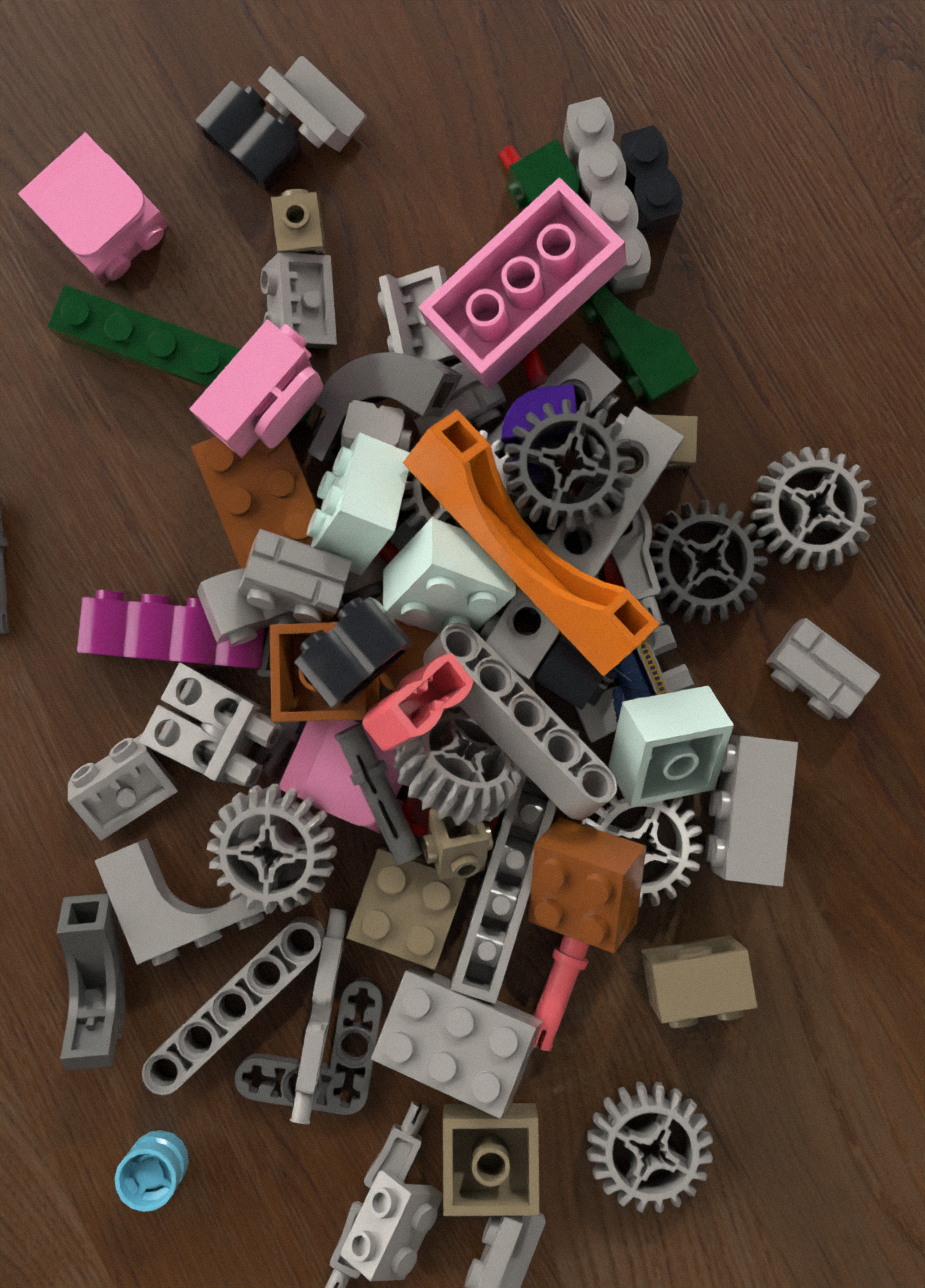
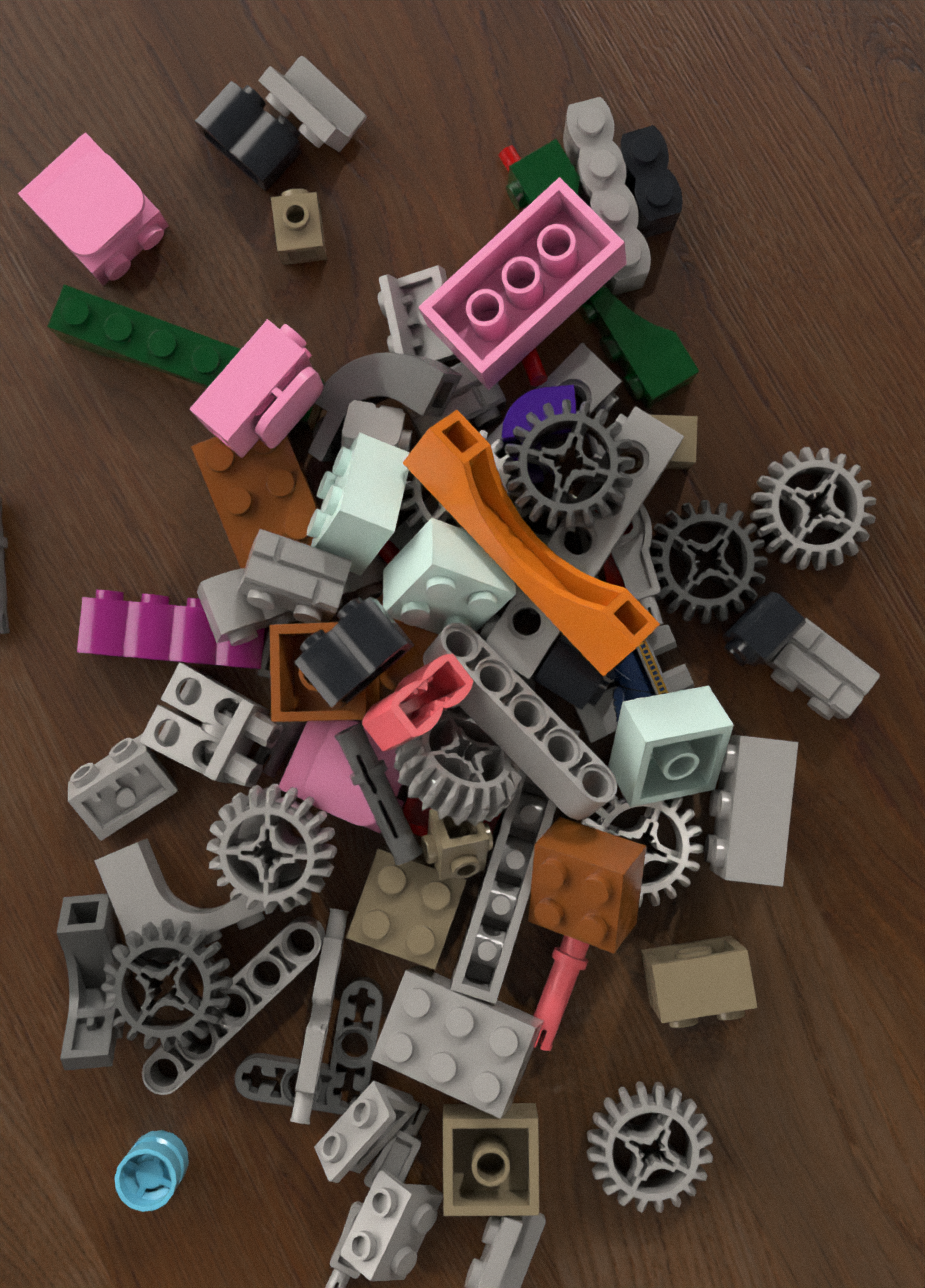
light grey bracket [260,252,337,349] -> none
none -> dark grey gear [101,919,233,1051]
none -> light grey bracket [314,1081,418,1183]
none -> black brick [722,592,806,667]

